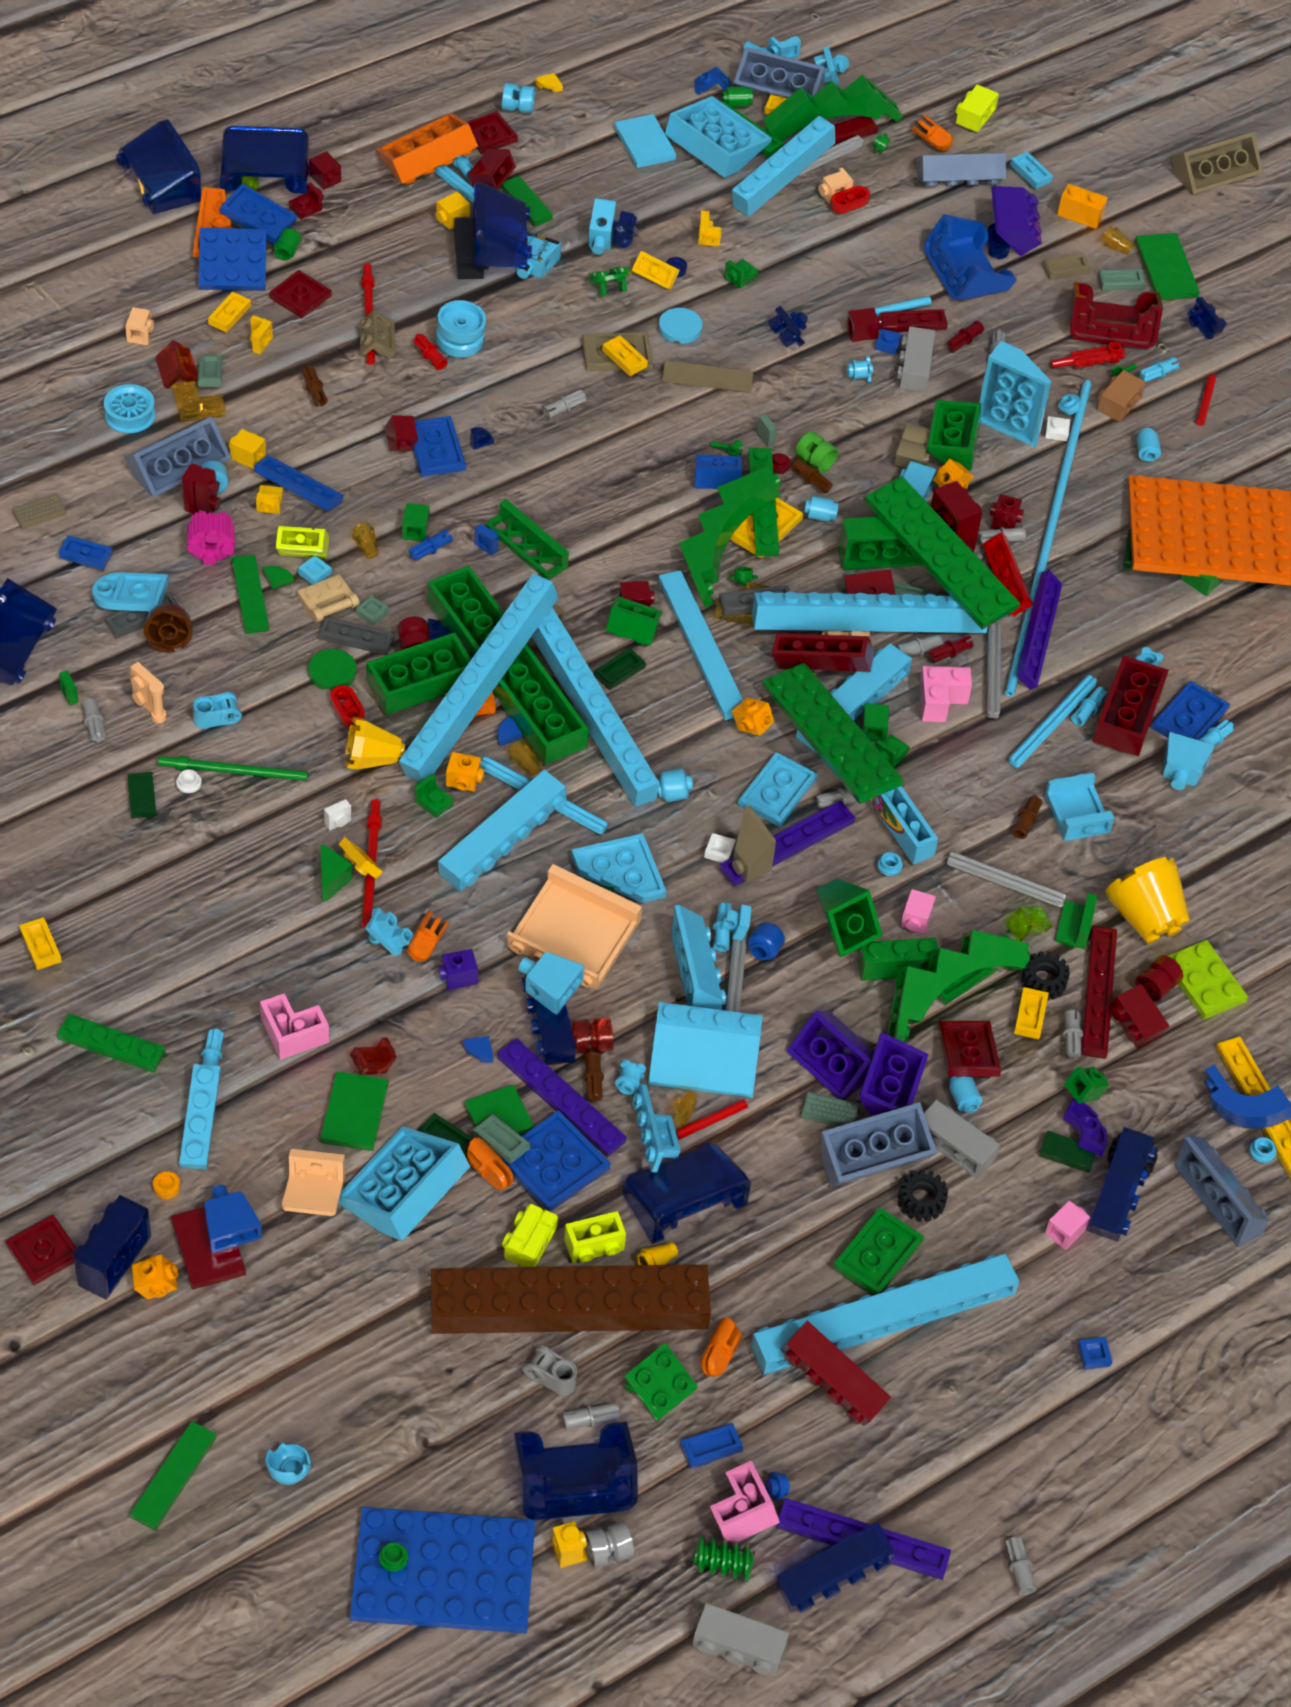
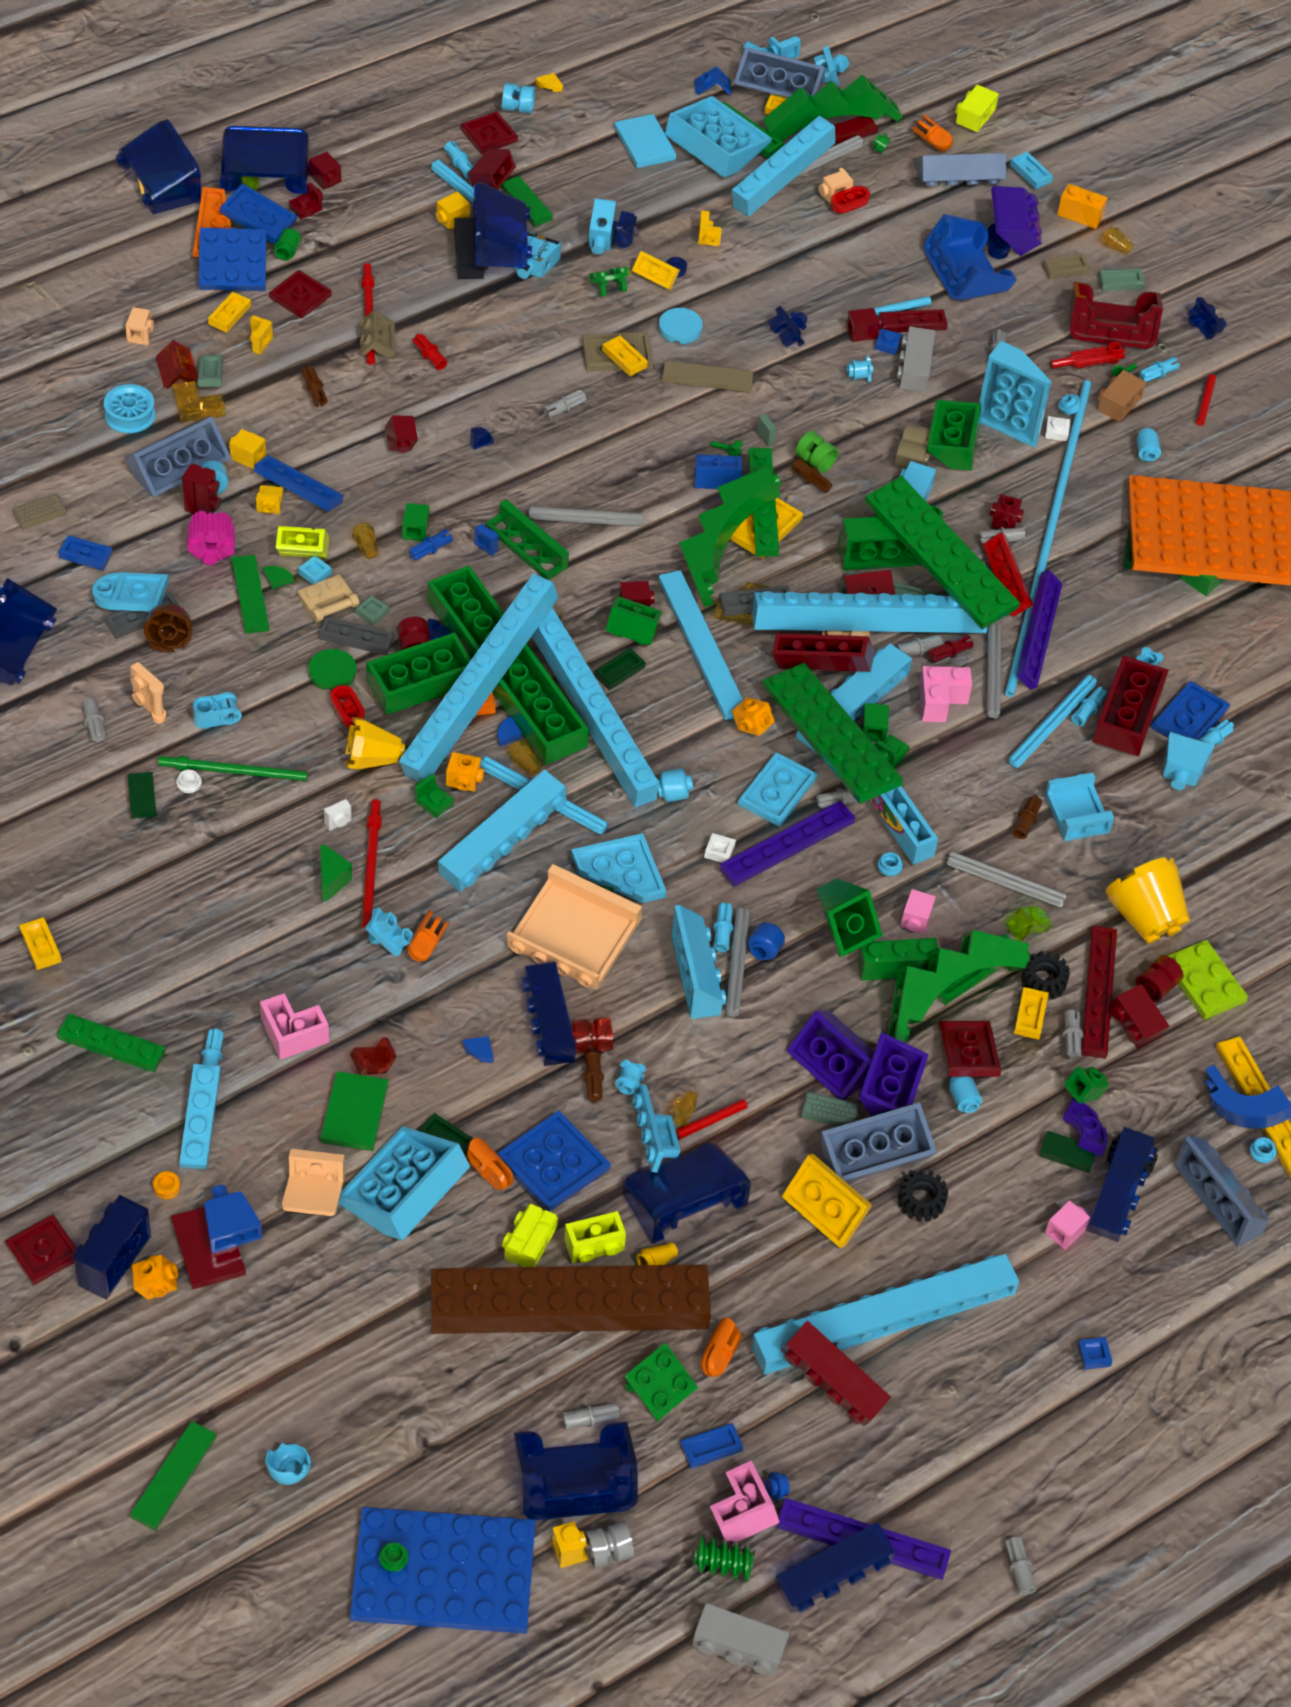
green tile [59,670,78,706] -> none
yellow plate [338,837,383,879] -> none
orange slope [376,113,478,184] -> none
blue tile [413,416,466,477] -> none
medium azure wheel [435,300,486,357] -> none
dark purple brick [438,949,478,990] -> none
green tile [464,1084,534,1136] -> none
sand green tile [473,1114,530,1164] -> none
dark purple plate [497,1038,627,1158] -> none
medium azure torso [518,952,585,1015] -> none
light grey piece [523,1345,577,1396] -> none
medium azure slope [648,1002,763,1098] -> none
green brick [722,86,753,108] -> none
medium azure tile [722,904,751,941] -> none
green bracket [724,259,758,288] -> none
green plate [730,567,758,585] -> none
dark tan slope [732,805,776,882] -> none
dark red plate [772,453,791,474] -> none
medium azure brick [804,496,839,522] -> none
green plate [833,1207,925,1295] -> none
light grey brick [924,1100,1000,1179] -> none
dark red brick [931,481,983,553] -> none
light orange brick [933,458,974,490] -> none
dark red axle [947,321,984,351] -> none
green panel [1055,893,1098,950] -> none
green tile [1135,233,1200,300] -> none
dark tan slope [1171,132,1264,195] -> none
none -> light grey axle [529,506,644,527]
none -> yellow plate [781,1154,872,1248]

